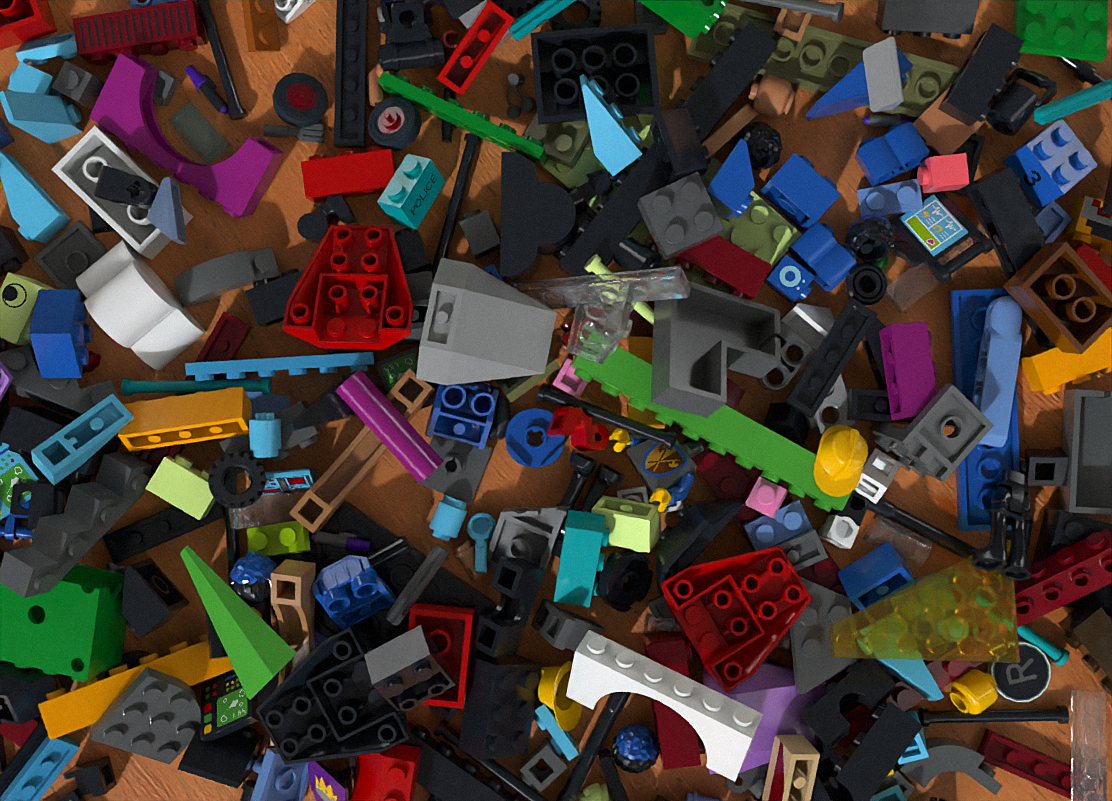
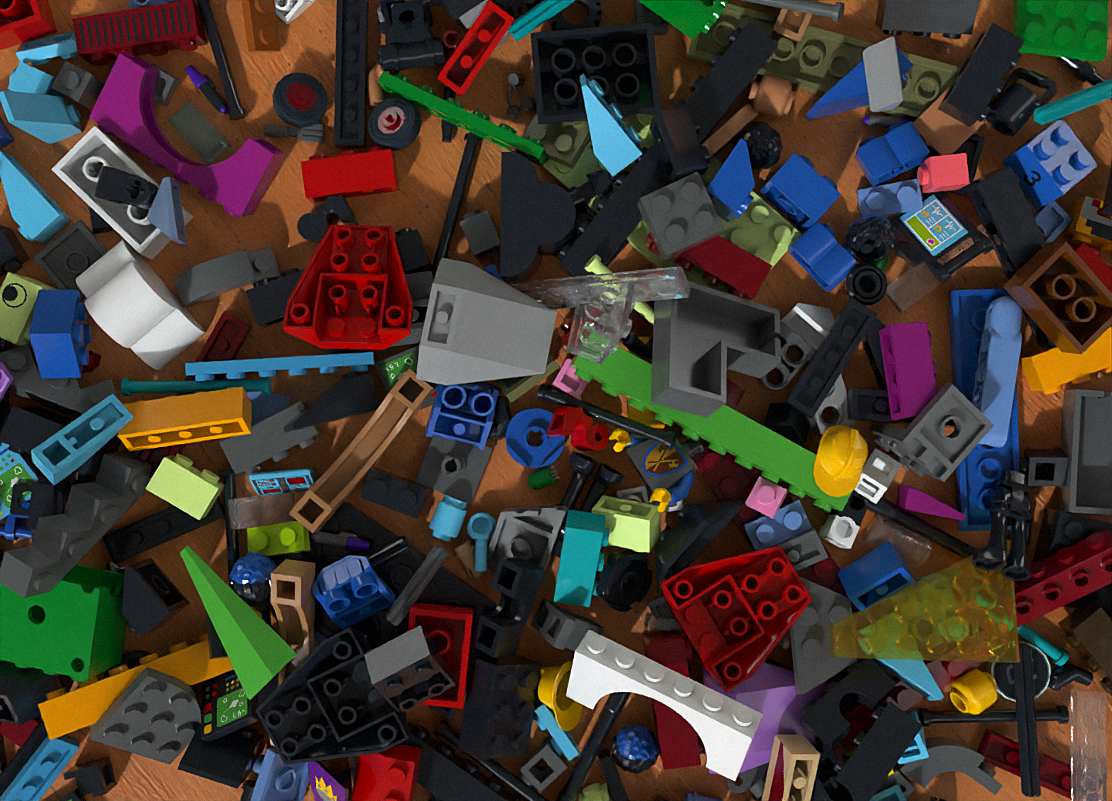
black tyre [208,452,266,509] -> none
medium azure brick [249,412,282,458] -> none
magenta brick [336,369,444,483] -> none
teal brick [377,154,446,230] -> none
black brick [614,237,662,281] -> none
blue brick [764,254,815,303] -> none
none -> black brick [359,467,431,518]
none -> green piece [527,466,560,490]
none -> black arm [620,330,653,359]
none -> magenta slope [896,484,965,520]
none -> black axle [1012,643,1041,797]
none -> black arm [1048,663,1094,691]

